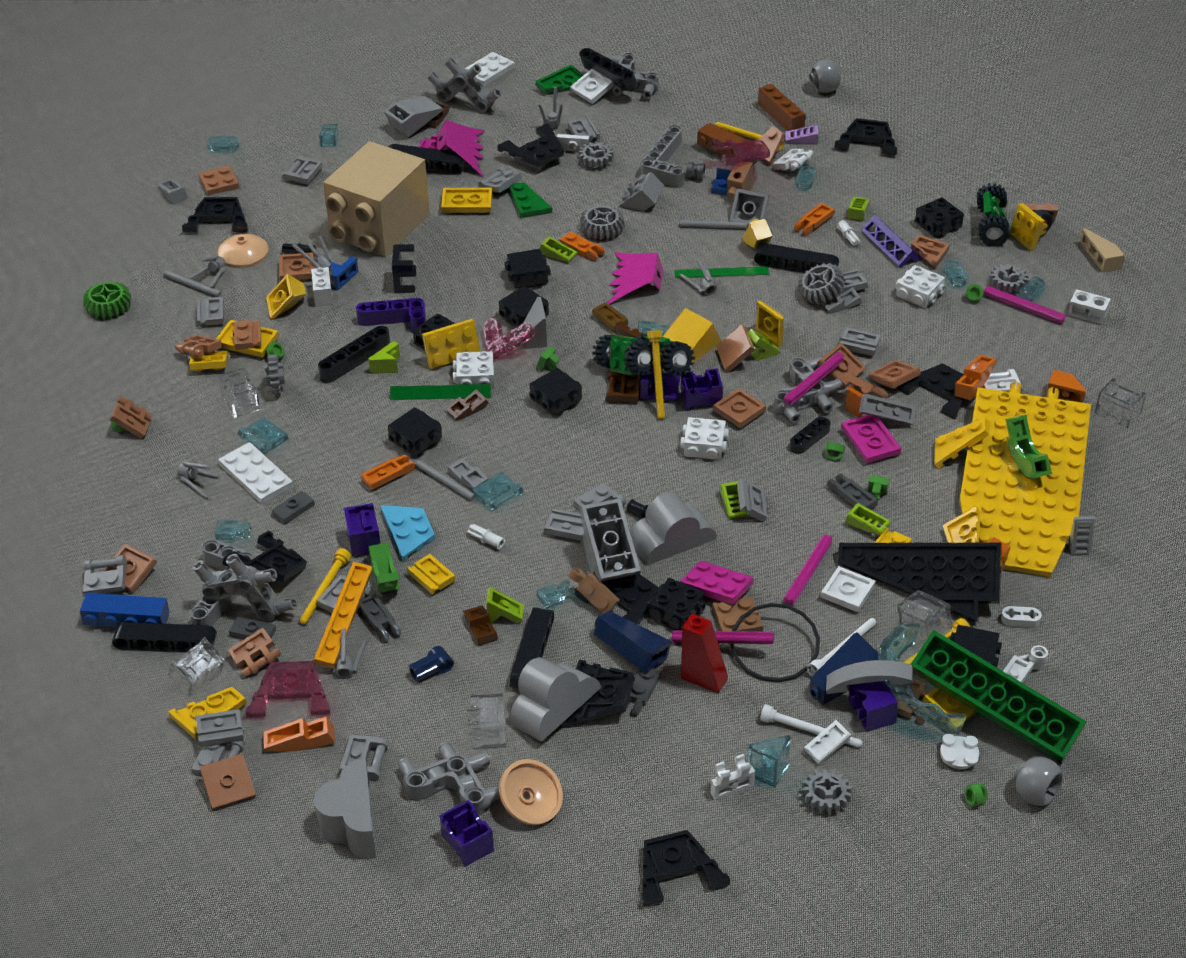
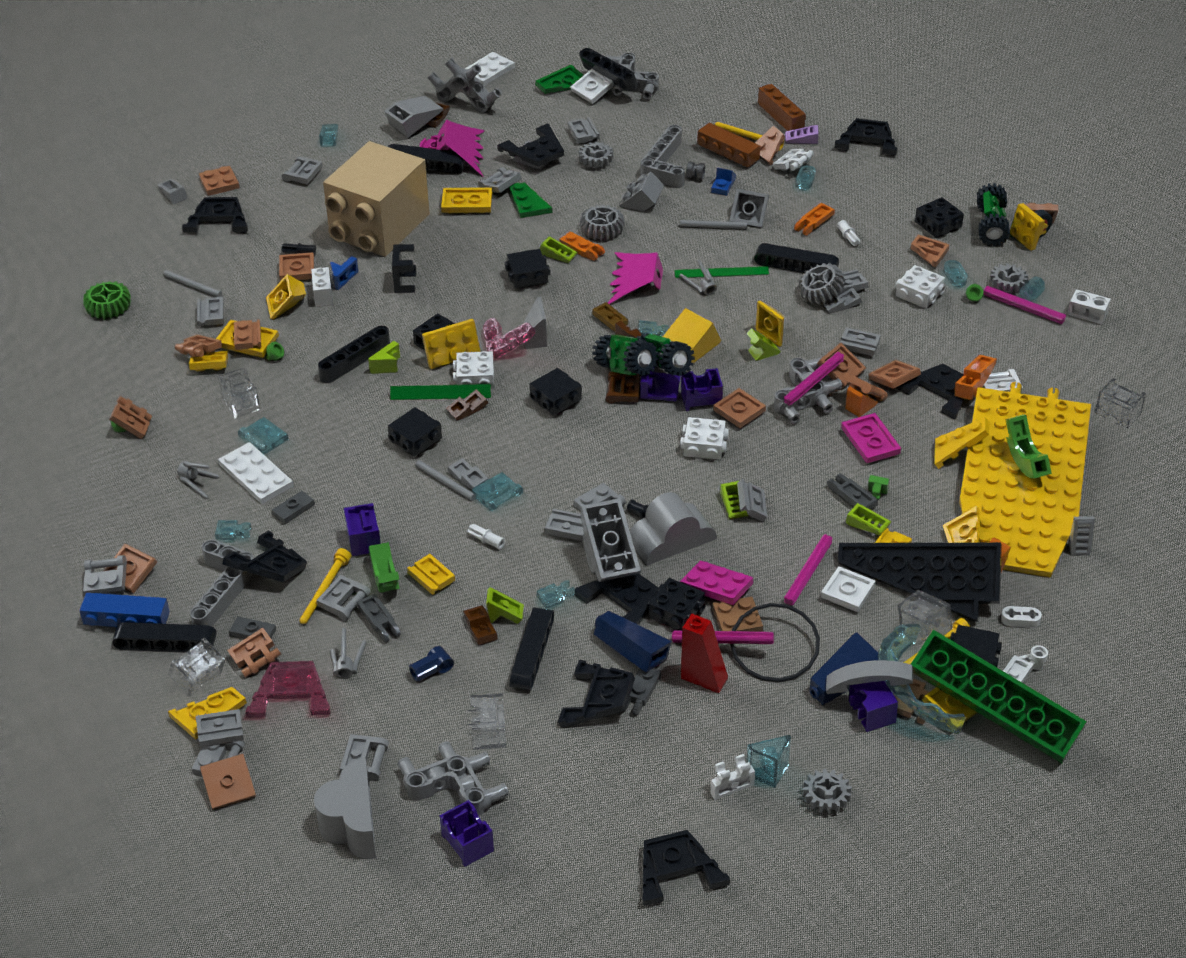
light grey plant [189,254,226,288] -> none
light grey pin [192,554,298,621] -> none
clear light blue plate [207,136,239,152] -> none
light nougat dish [217,234,269,268] -> none
orange slope [263,716,335,752] -> none
light grey gear [264,354,285,394] -> none
light grey plant [292,236,333,269] -> none
light orange plate [314,562,372,669] -> none
dark purple beam [356,298,426,331] -> none
orange hinge [361,454,416,490] -> none
medium azure wing [381,505,435,562] -> none
black brick [499,286,549,330] -> none
light nougat dish [499,759,563,825] -> none
light grey brick [511,657,601,742] -> none
bright green tile [536,346,560,371] -> none
light grey plant [538,87,563,129] -> none
white plate [557,134,589,152] -> none
medium nougat plate [568,567,620,614] -> none
yellow piece [647,330,665,419] -> none
clear pink wing [712,139,770,166] -> none
nougat tile [716,324,755,372] -> none
medium nougat torso [727,159,753,200] -> none
yellow slope [742,219,772,248] -> none
white piece [760,704,862,748] -> none
black beam [789,417,831,454] -> none
white plate [804,720,851,765] -> none
white piece [807,618,876,676] -> none
light grey wheel [809,59,840,93] -> none
bright green tile [825,442,845,461] -> none
lime slope [847,197,870,221] -> none
light grey plate [859,394,916,425] -> none
fence [861,215,921,267] -> none
white piece [940,734,979,769] -> none
bright green tile [965,784,988,807] -> none
light grey wheel [1015,756,1063,806] -> none
orange slope [1046,370,1086,403] -> none
tan slope [1080,228,1125,272] -> none

